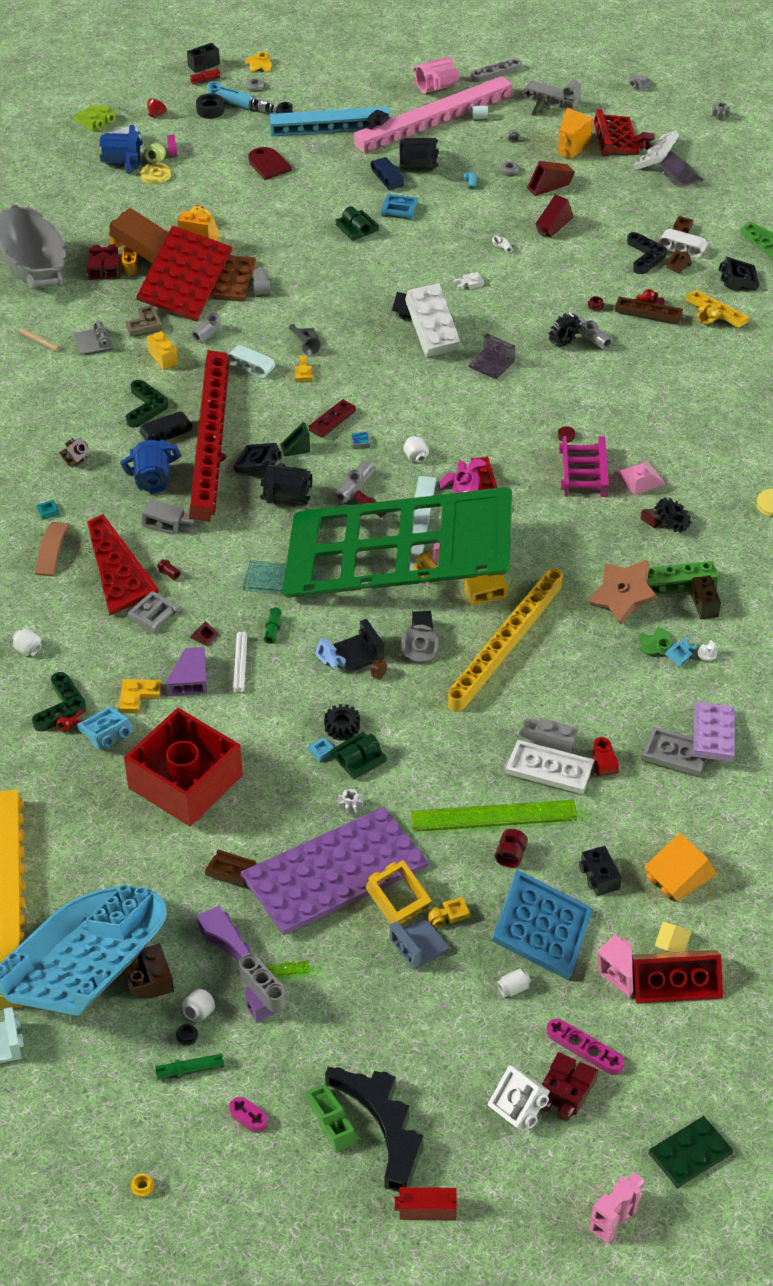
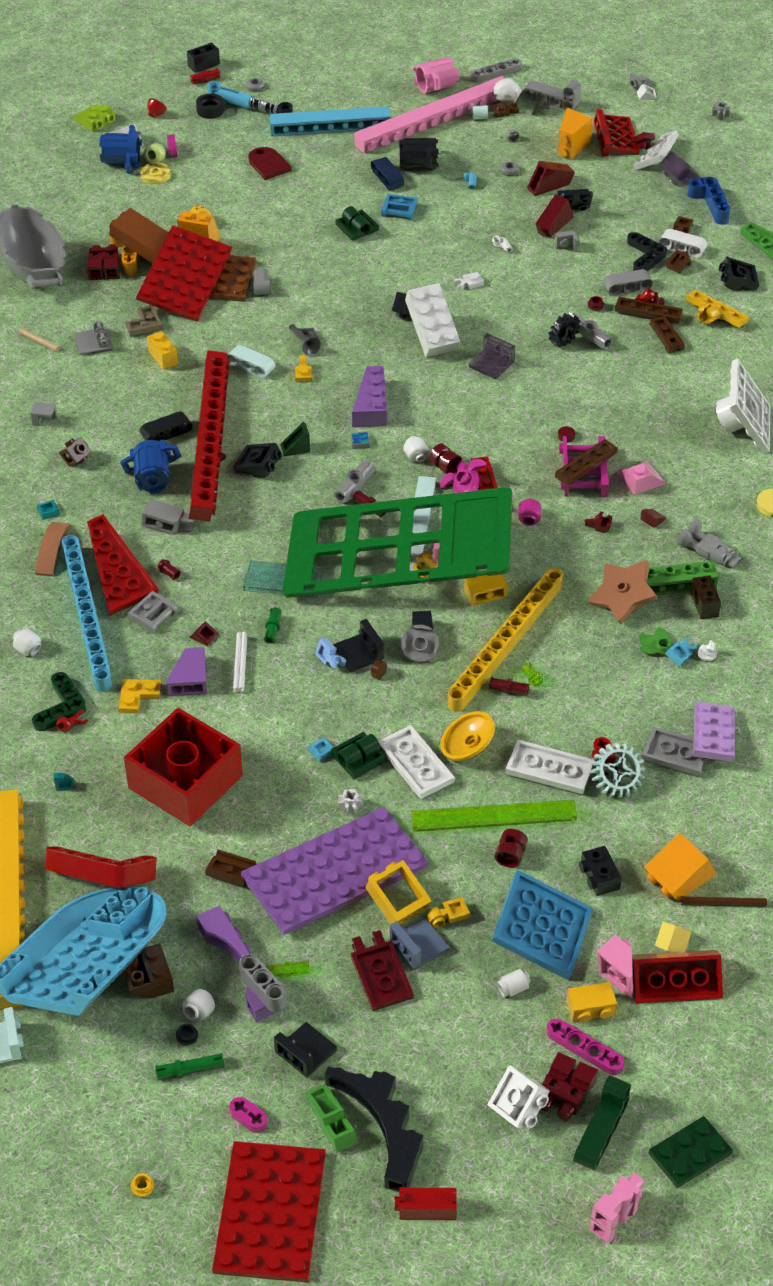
medium azure plate [77,706,133,750] -> none
dark green beam [126,380,168,428] -> none
light grey piece [191,312,221,343] -> none
yellow plate [245,51,272,73] -> none
black container [260,463,313,505] -> none
dark red plate [309,399,356,438] -> none
black tyre [324,704,360,741] -> none
black plate [367,110,389,130] -> none
light grey hinge [519,717,578,754] -> none
black gear [654,497,692,533] -> none
none -> light grey panel [31,402,57,426]
none -> red beam [45,846,157,888]
none -> teal tile [53,773,76,791]
none -> medium azure beam [62,535,112,692]
none -> red plate [212,1141,326,1283]
none -> black bracket [274,1022,337,1078]
none -> dark red tile [351,930,414,1011]
none -> medium lavender wedge [352,365,387,427]
none -> white plate [378,725,455,799]
none -> dark red wheel [429,443,462,474]
none -> yellow dish [440,711,495,761]
none -> dark red pin [489,677,530,696]
none -> reddish brown plate [492,103,519,118]
none -> white hair [494,78,522,104]
none -> dark pink head [517,499,542,526]
none -> clear neon green pin [521,662,543,686]
none -> light grey bracket [555,230,580,252]
none -> reddish brown plate [555,439,618,486]
none -> black bracket [557,189,593,211]
none -> yellow brick [566,982,617,1023]
none -> dark green beam [573,1075,631,1171]
none -> dark red piece [585,512,613,533]
none -> light aqua gear [590,743,646,798]
none -> light grey beam [603,269,653,296]
none -> white slope [637,84,657,100]
none -> reddish brown plate [650,316,685,353]
none -> light grey piece [677,518,742,569]
none -> reddish brown bar [681,896,767,907]
none -> blue beam [687,177,730,225]
none -> white piece [716,359,770,454]

